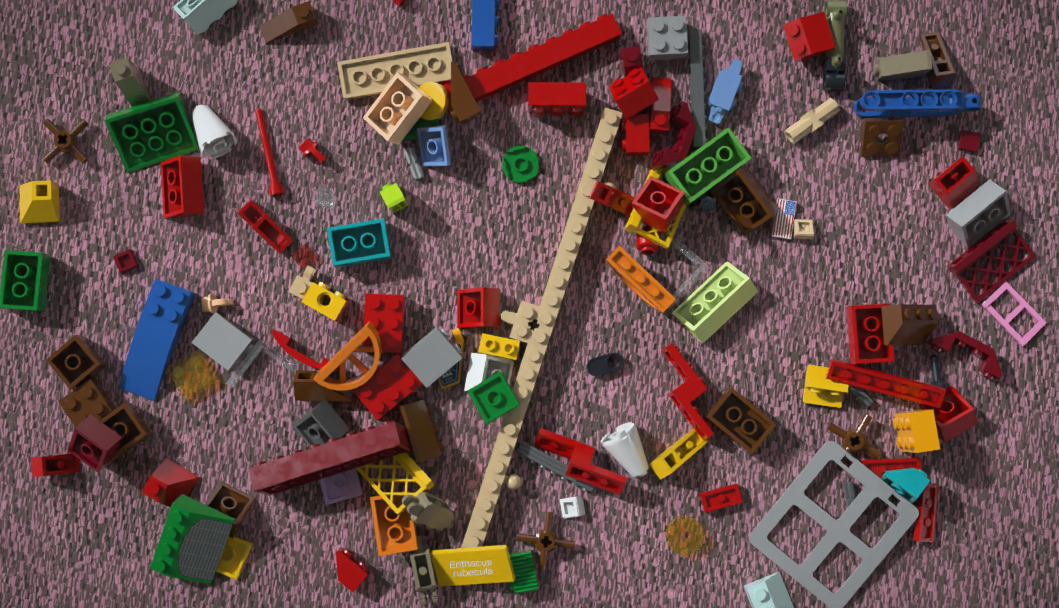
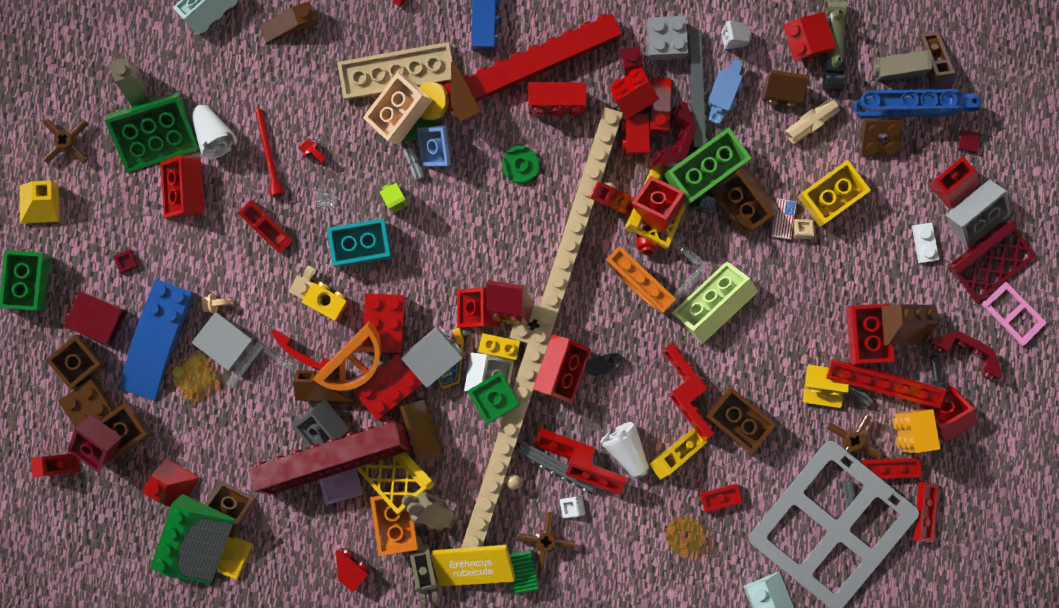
clear red tile [291,243,318,270] -> none
teal slope [881,468,930,504] -> none
none -> dark red brick [64,291,127,345]
none -> dark red slope [487,280,535,325]
none -> red brick [533,334,591,403]
none -> white slope [721,21,751,50]
none -> reddish brown slope [762,70,810,108]
none -> yellow brick [797,160,871,227]
none -> white plate [912,223,939,263]

